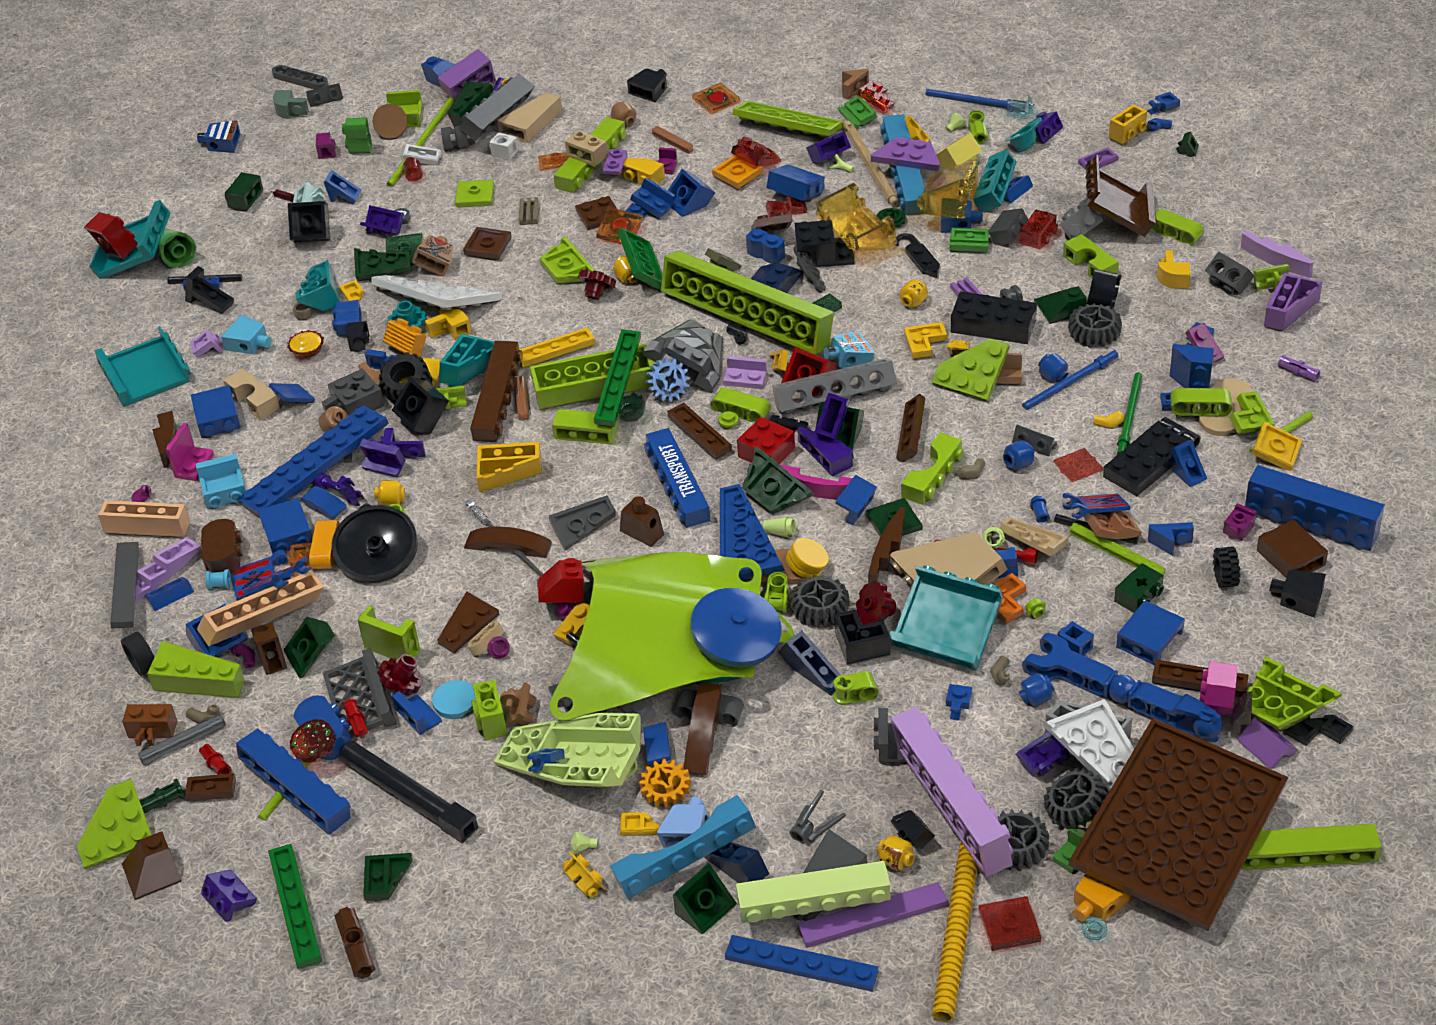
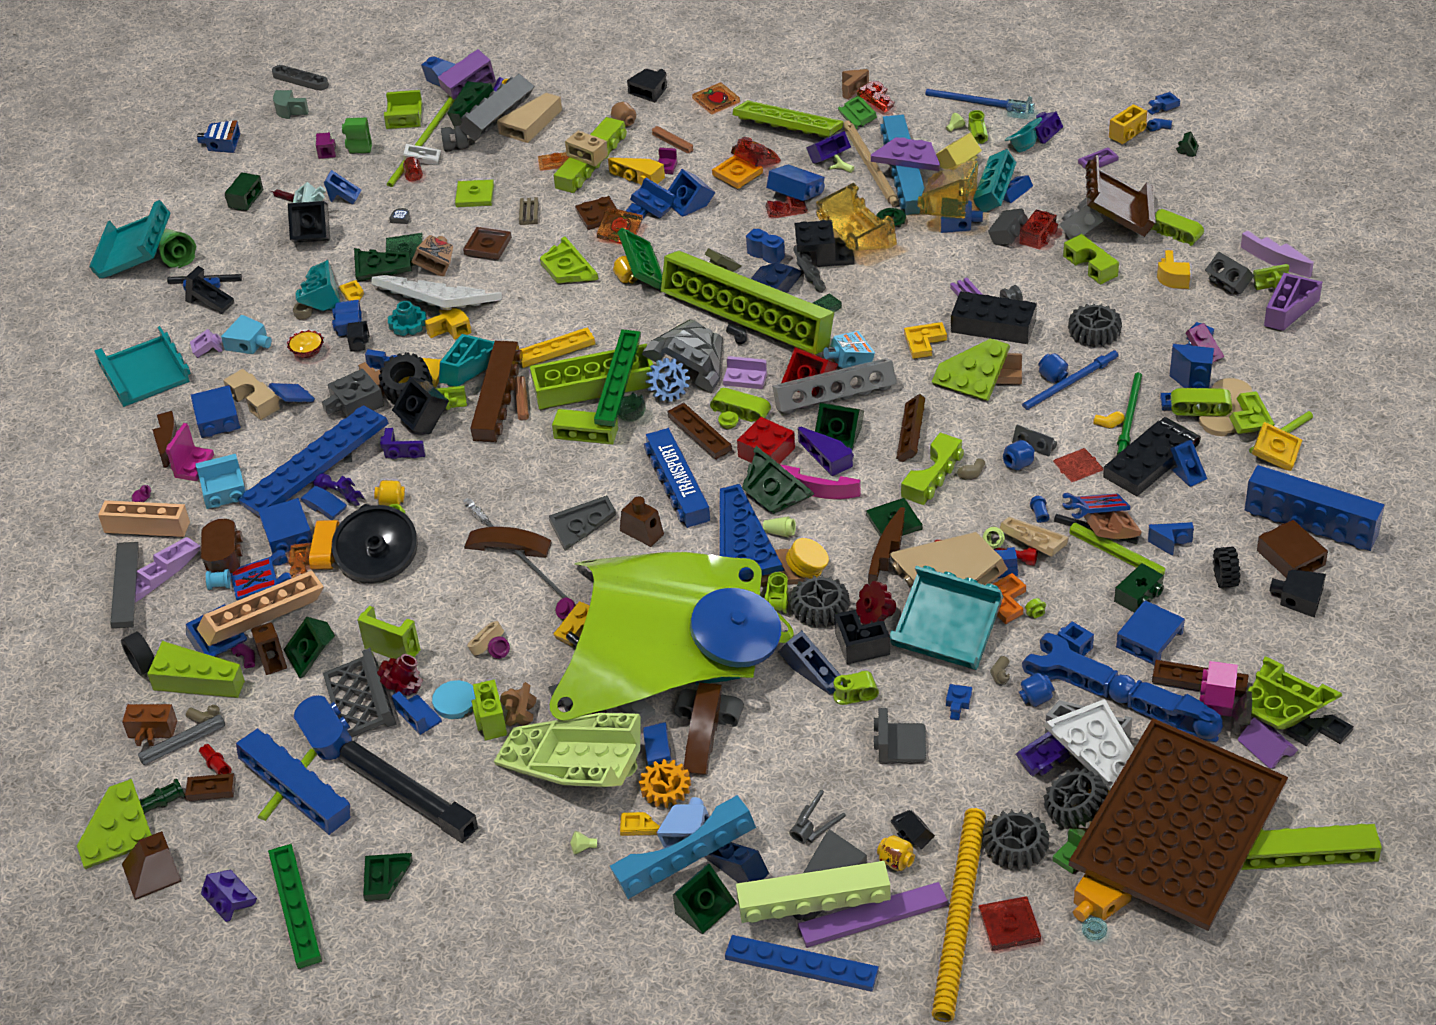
red brick [84,212,138,259] -> none
blue slope [144,577,194,611] -> none
blue flag [243,557,312,594] -> none
clear red tile [290,719,336,763] -> none
dark grey hinge [306,83,343,107] -> none
medium nougat head [319,406,348,432] -> none
reddish brown piece [334,907,375,979] -> none
red axle [343,699,368,739] -> none
dark purple bracket [359,439,406,477] -> none
dark purple bracket [360,205,404,236] -> none
medium nougat tile [372,104,407,139] -> none
light orange brick [382,318,427,357] -> none
reddish brown wing [437,591,499,654] -> none
yellow wedge [477,442,542,492] -> none
white brick [489,132,518,160] -> none
blue plate [527,748,565,772] -> none
red slope [537,558,584,603] -> none
yellow hinge [562,851,607,898] -> none
dark red plant [578,269,617,300] -> none
medium lavender bracket [603,149,628,175] -> none
reddish brown plate [751,212,793,232] -> none
black axle [769,415,809,431] -> none
yellow tile [770,350,789,372] -> none
dark purple brick [815,393,851,439] -> none
blue panel [835,475,877,525] -> none
lavender brick [891,706,1013,878] -> none
black plate [894,233,940,278] -> none
yellow head [899,279,928,308] -> none
yellow tile [905,115,930,142] -> none
yellow slope [947,340,971,356] -> none
bright green plate [949,228,989,252] -> none
dark green slope [1034,286,1087,324] -> none
black brick [1086,269,1122,309] -> none
magenta brick [1223,503,1257,541] -> none
medium lavender pin [1278,354,1321,382] -> none

